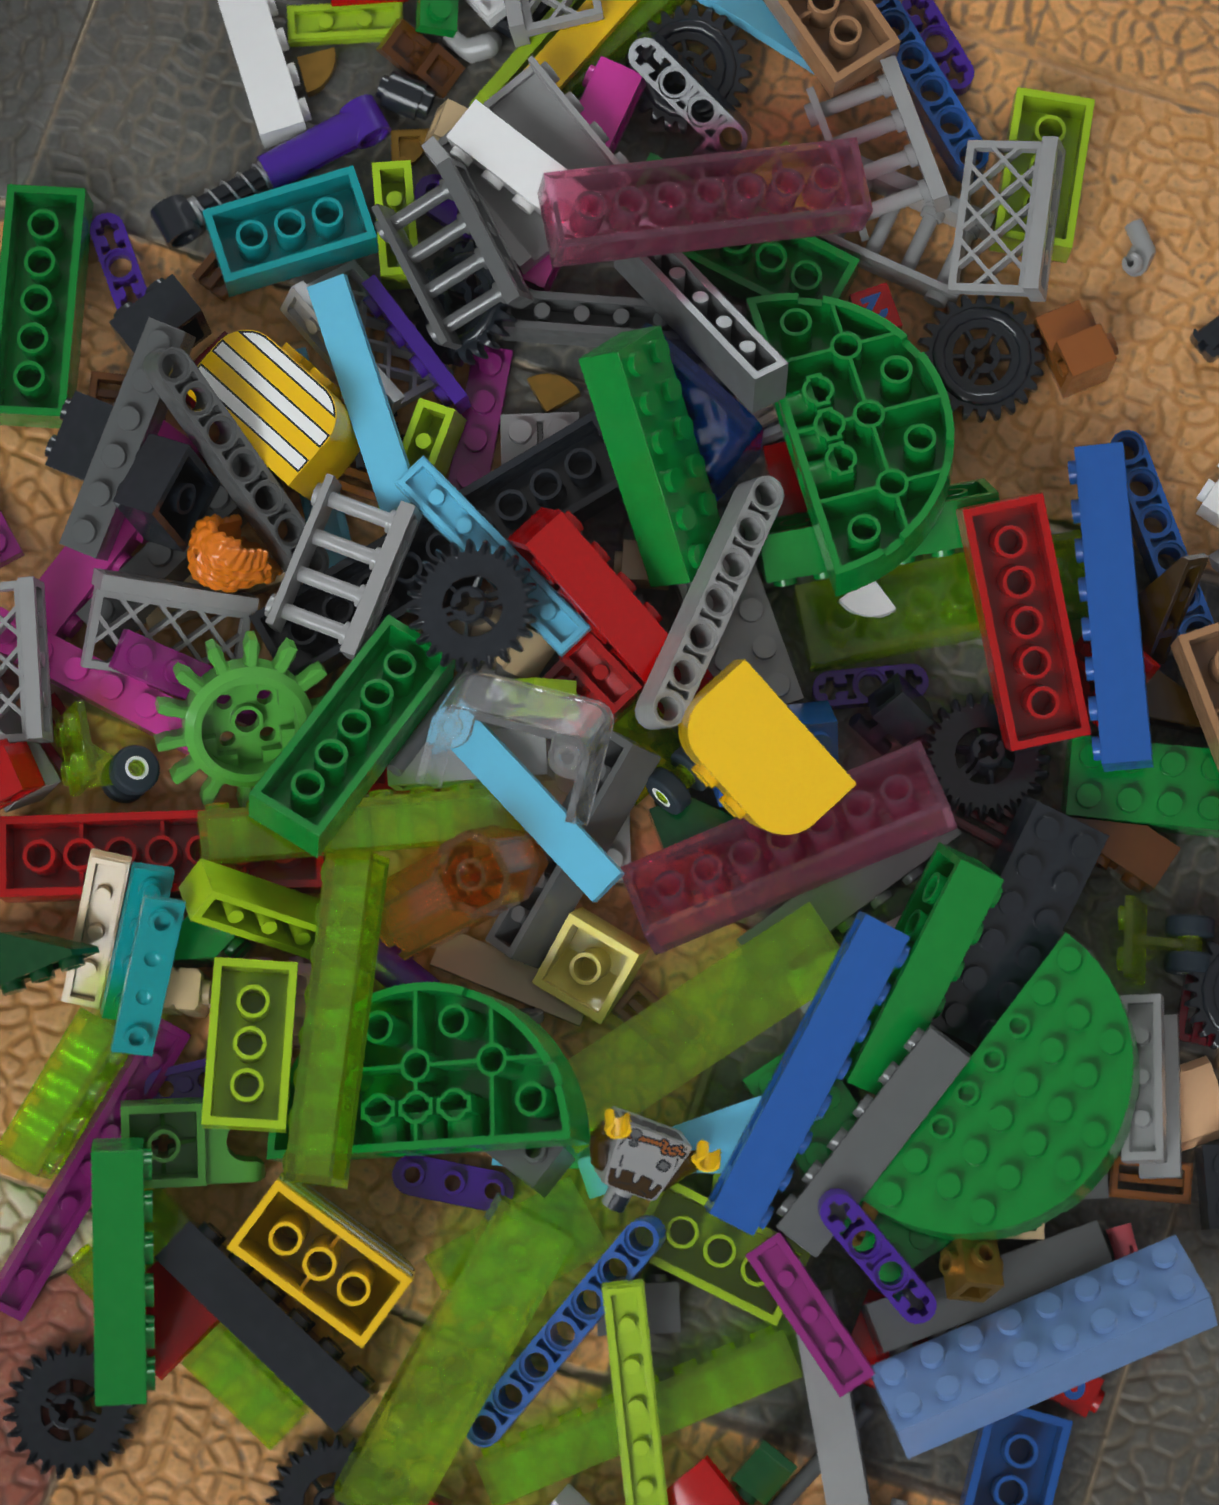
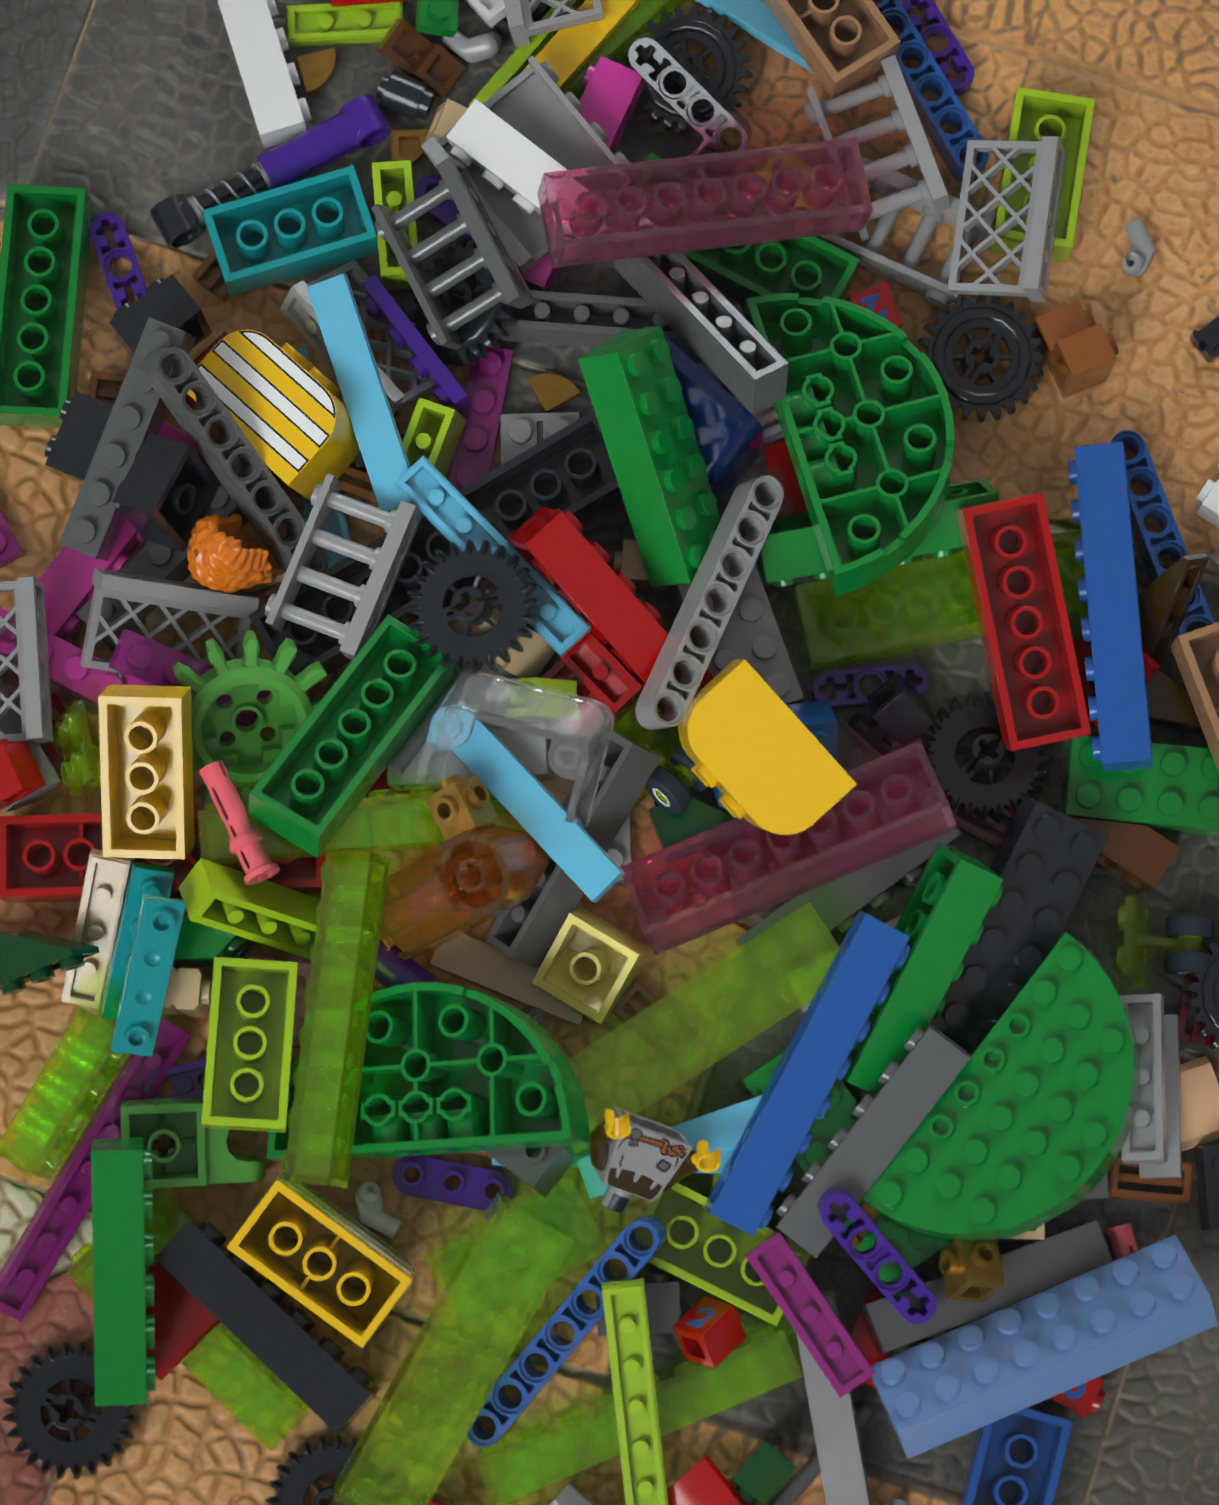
white tile [839,581,896,618] -> none
none -> yellow brick [98,684,195,860]
none -> coral pin [199,760,280,886]
none -> white arm [355,1181,402,1239]
none -> pearl gold brick [425,774,499,843]
none -> red brick [672,1296,747,1368]

